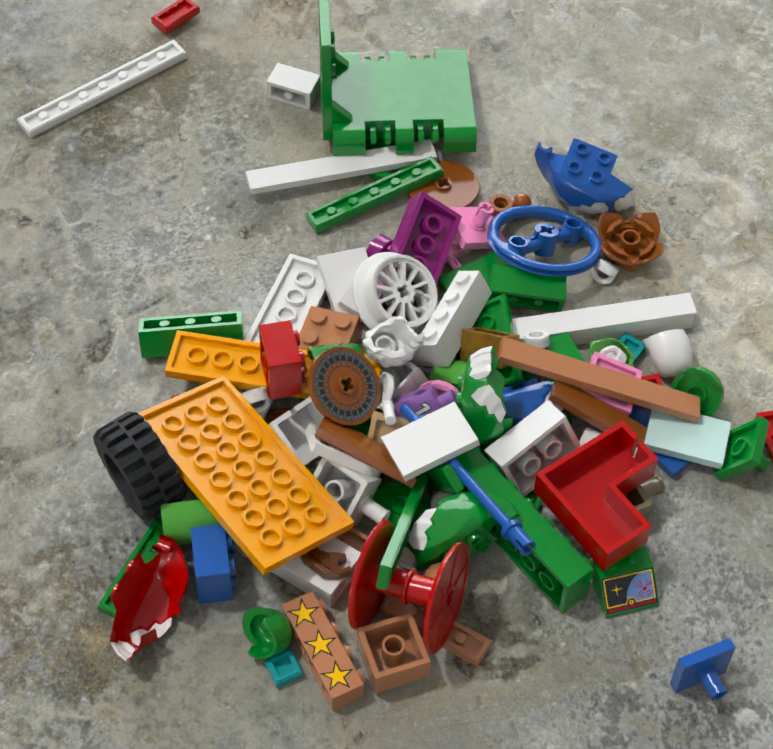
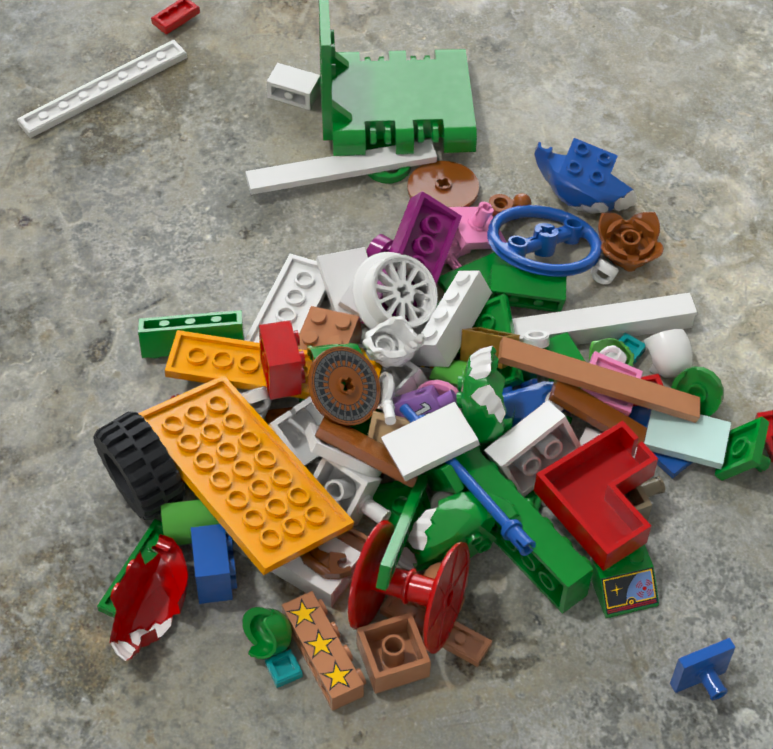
green tile [305,156,444,234] -> none

